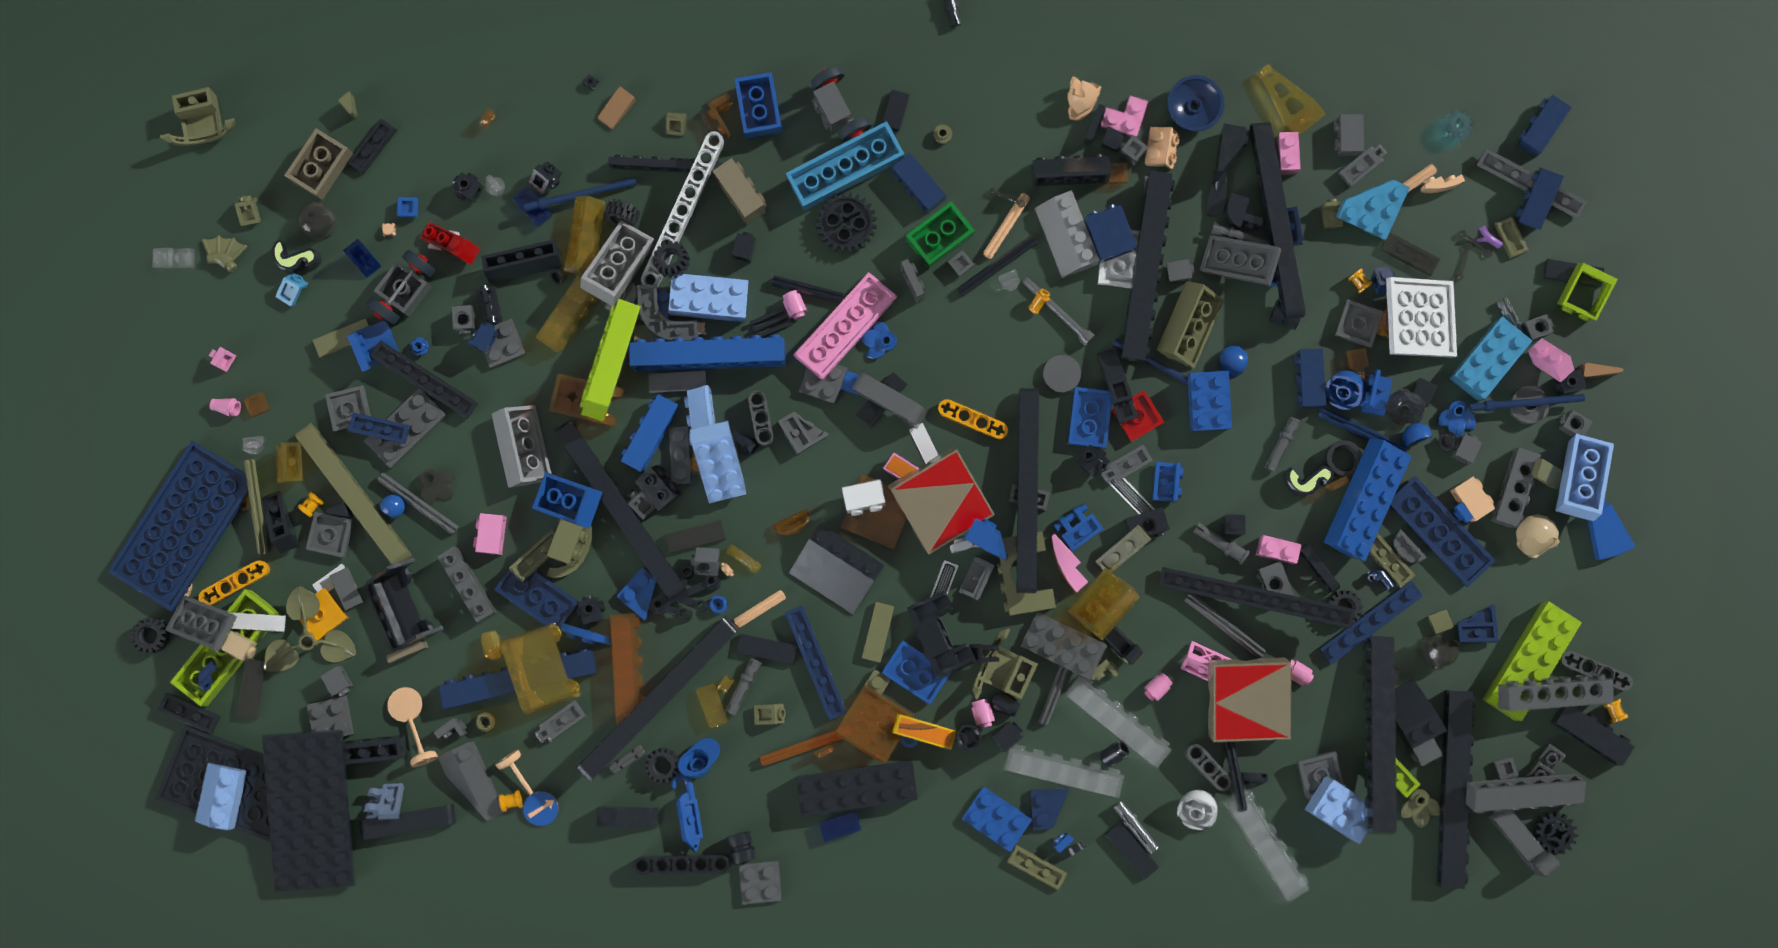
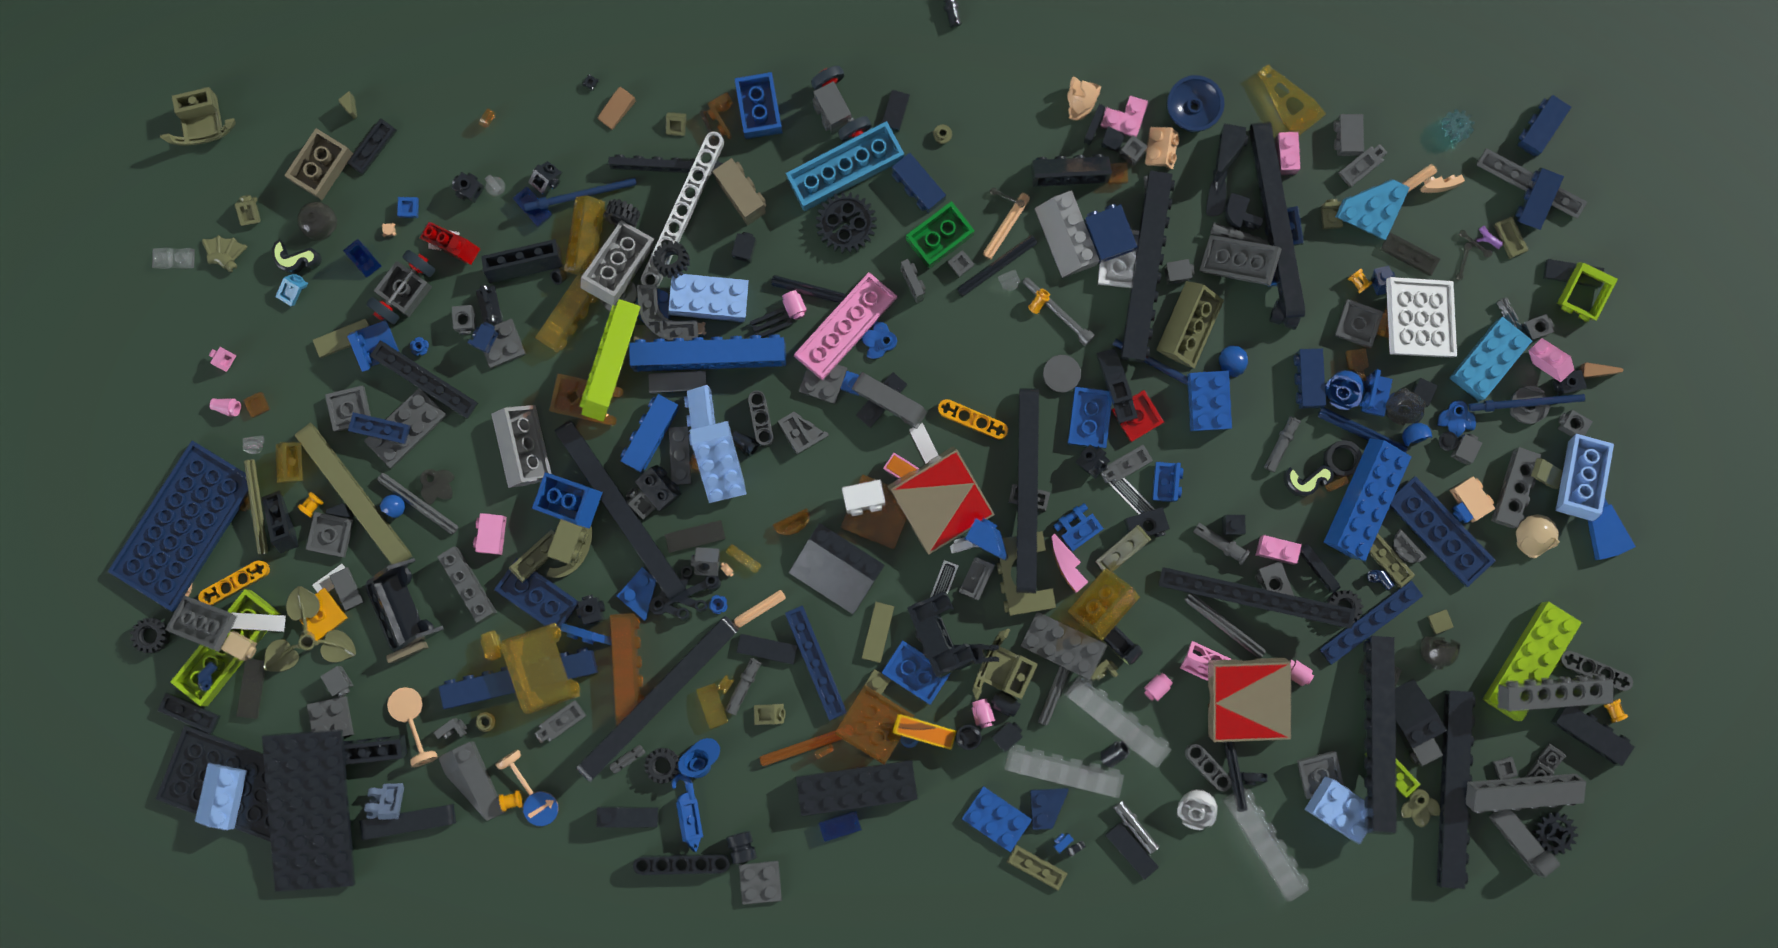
dark blue wing [1456,605,1499,644] -> none

